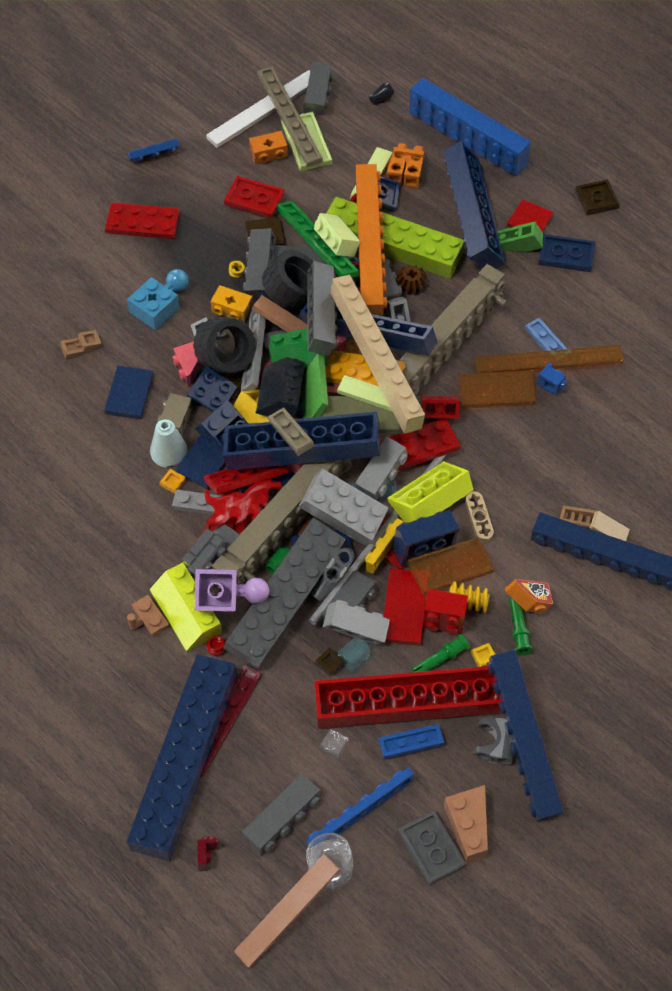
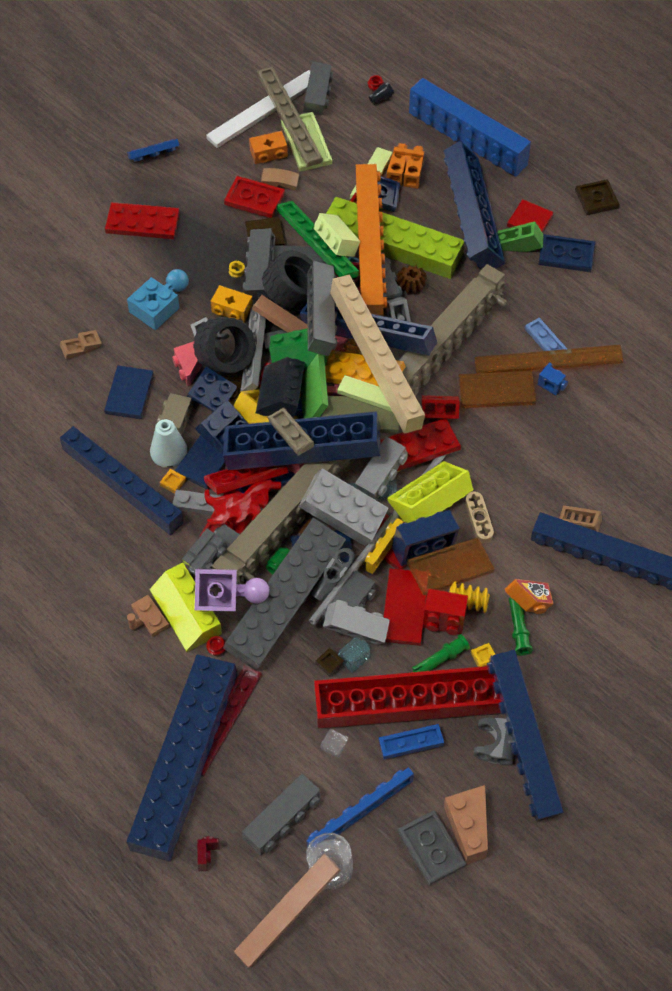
tan tile [589,511,630,541] -> none
none -> dark blue brick [60,426,184,536]
none -> medium nougat slope [261,168,299,191]
none -> red plate [368,75,384,91]

